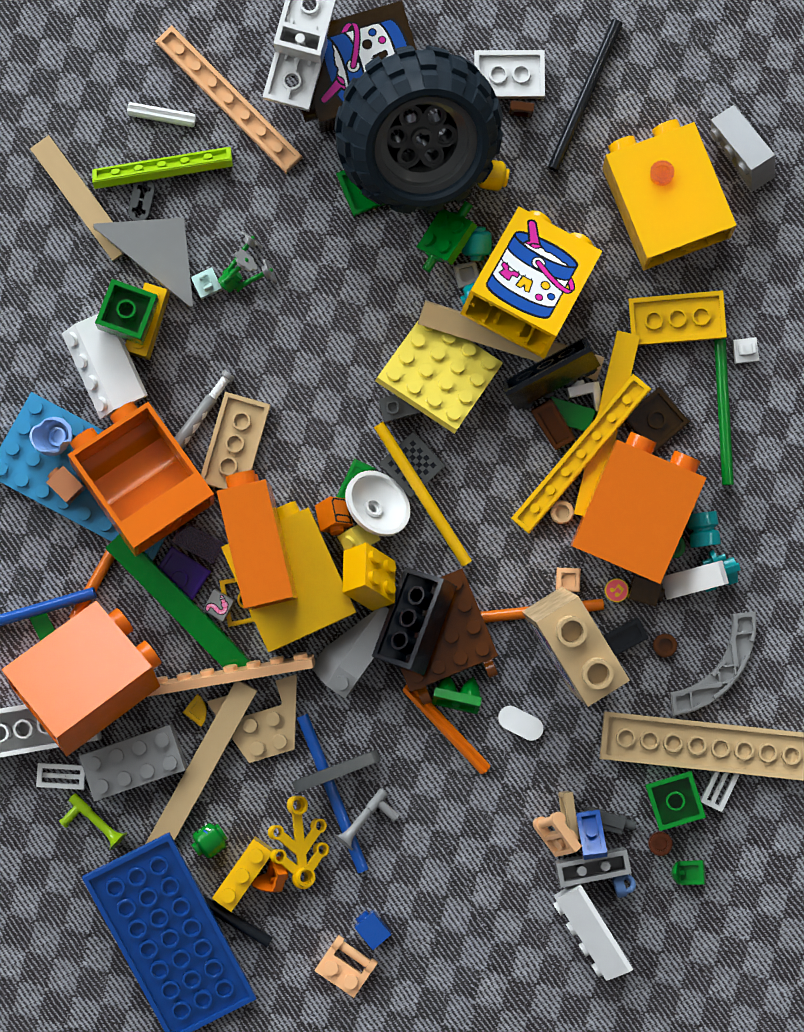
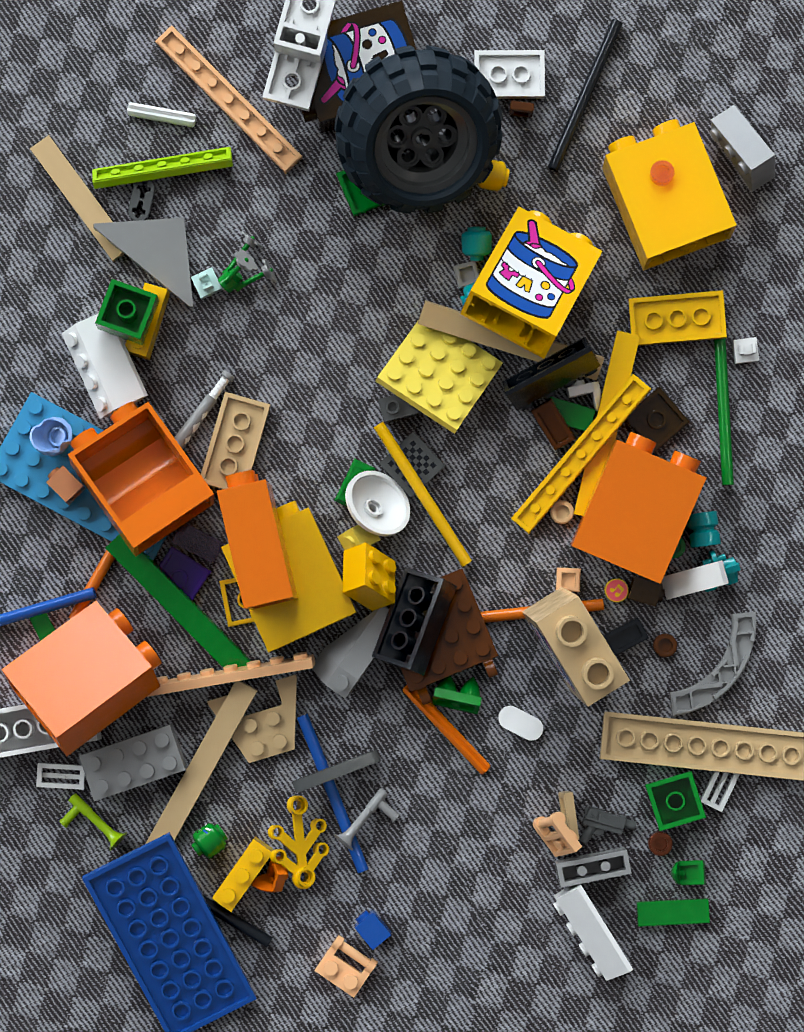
yellow tile [182,694,207,727] -> none
light grey tile [203,589,236,621] -> none
orange brick [315,496,353,535] -> none
green plate [416,201,477,273] -> none
blue plate [576,810,608,860] -> none
medium blue tile [612,874,636,898] -> none
none -> green tile [636,898,710,926]

